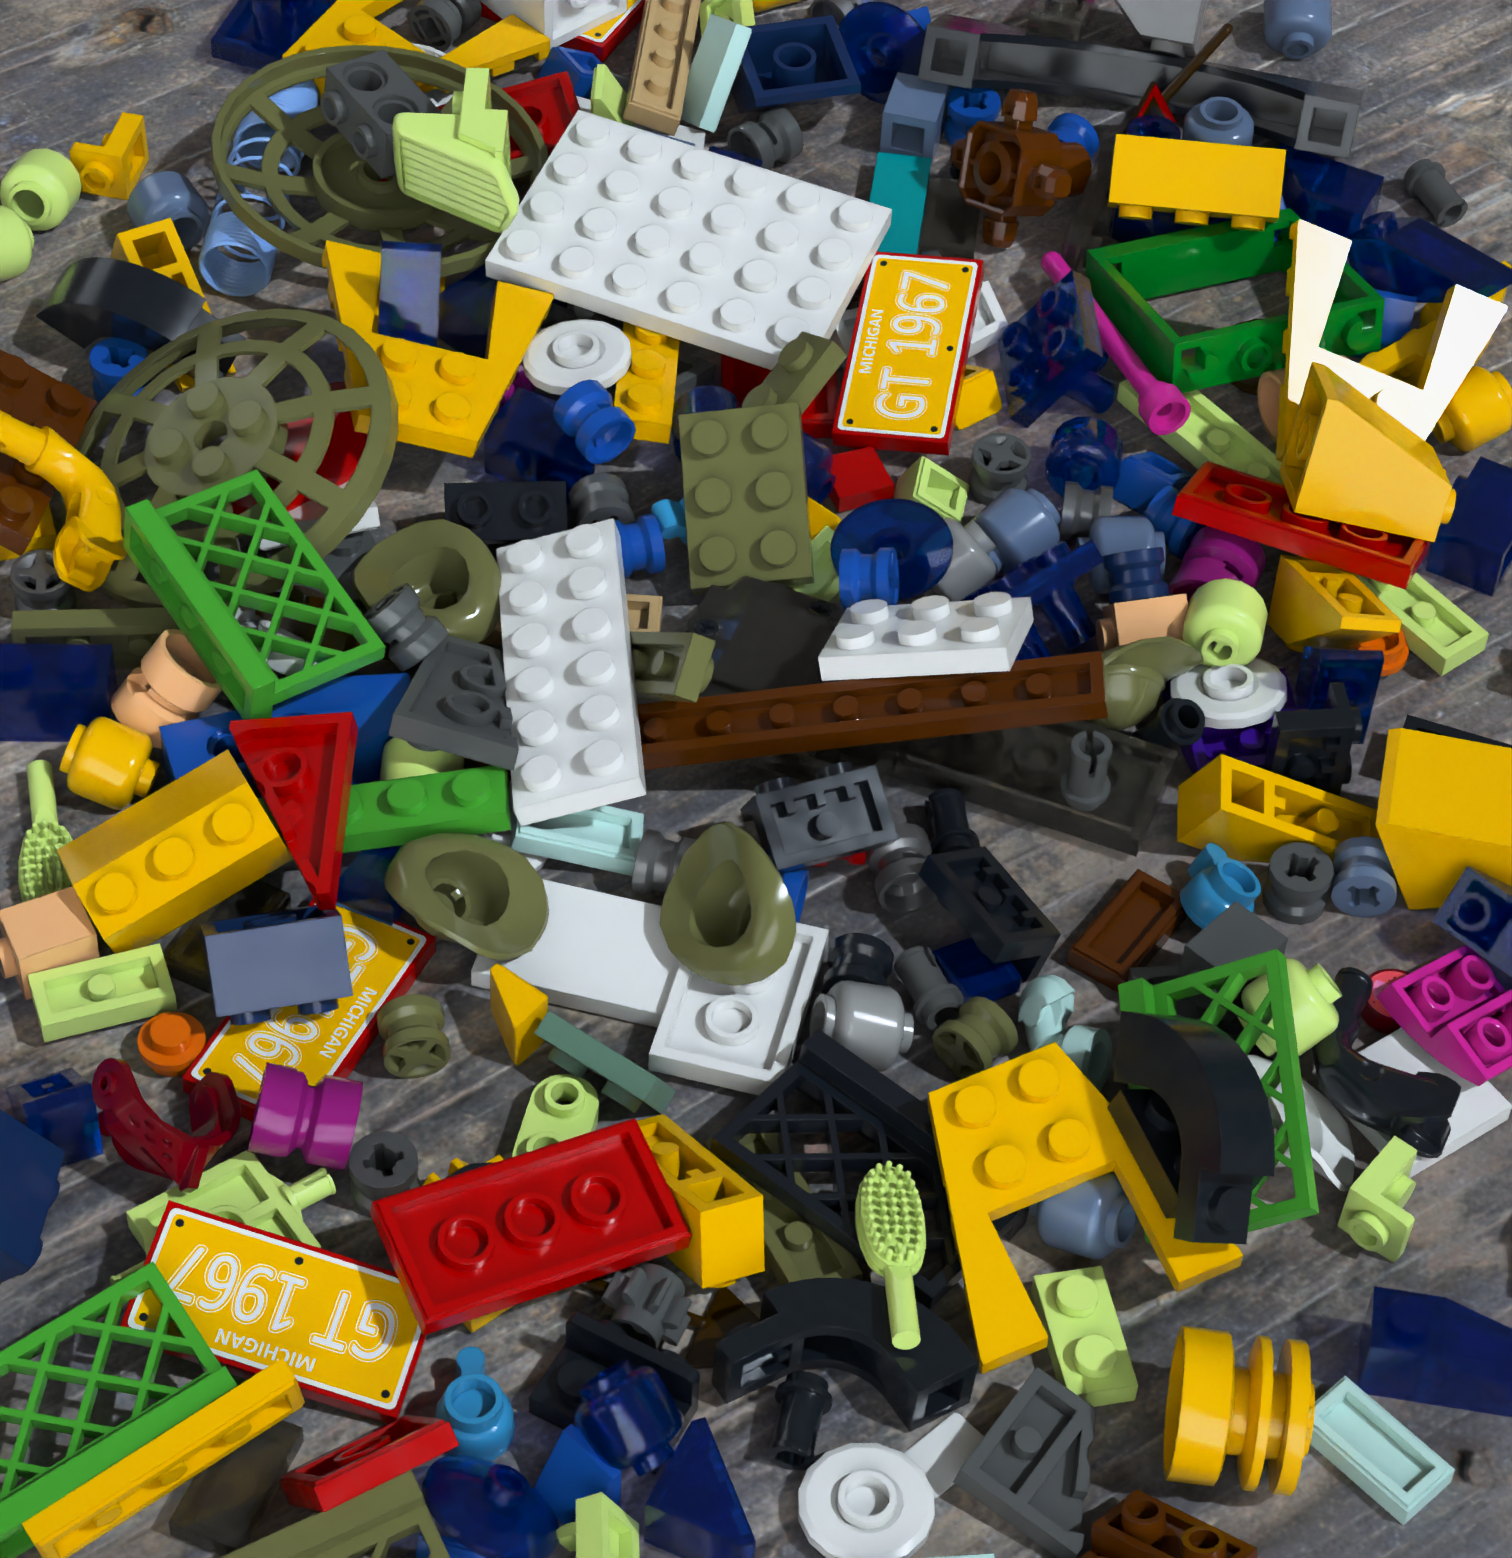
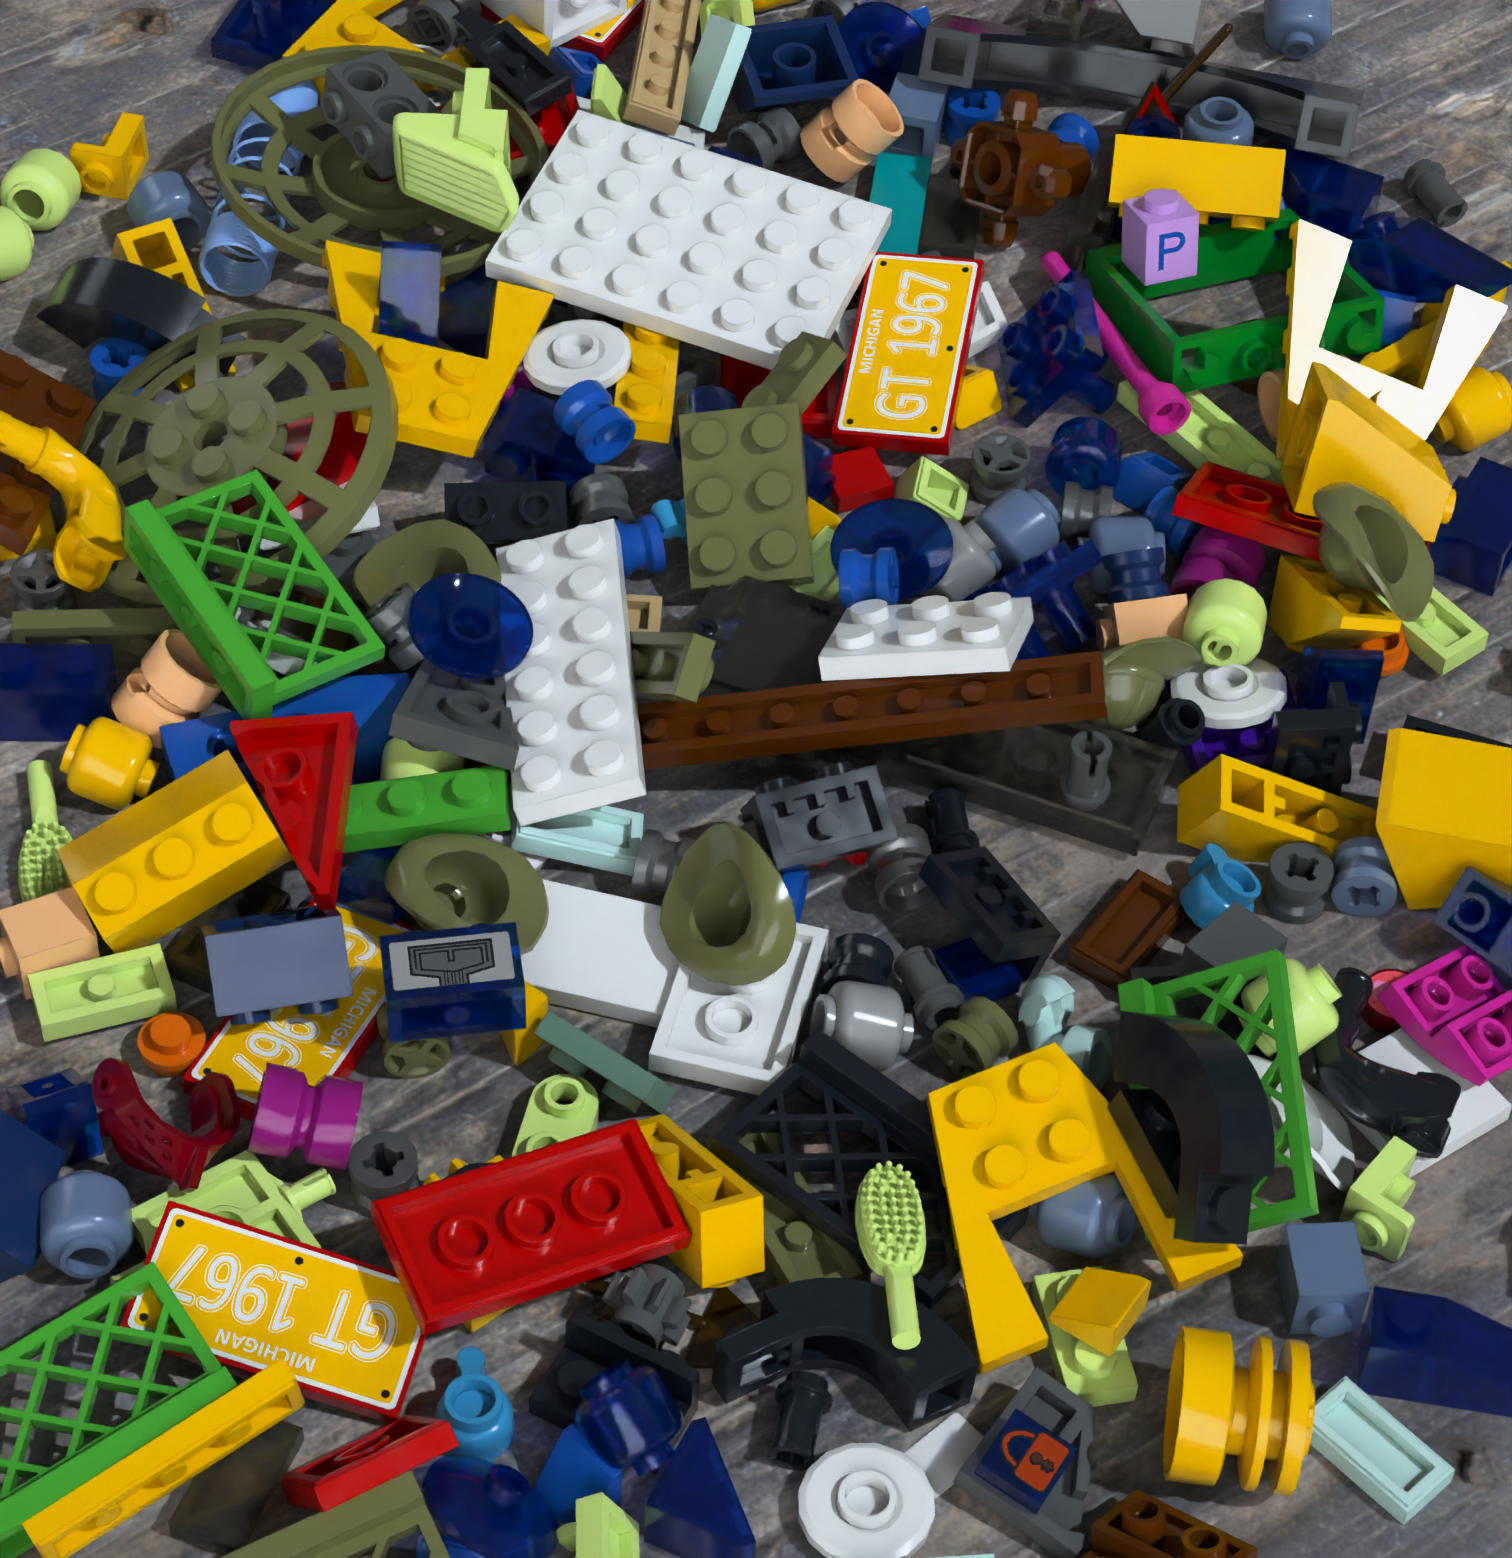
none -> sand blue head [39,1170,134,1279]
none -> clear blue brick [379,922,526,1043]
none -> clear blue dish [407,573,533,679]
none -> black hinge [452,7,572,116]
none -> light nougat wheel [800,79,904,183]
none -> tile [974,1408,1078,1515]
none -> yellow slope [1048,1266,1152,1357]
none -> lavender brick [1121,189,1199,286]
none -> sand blue brick [1275,1221,1370,1338]
none -> olive hat [1312,482,1434,622]

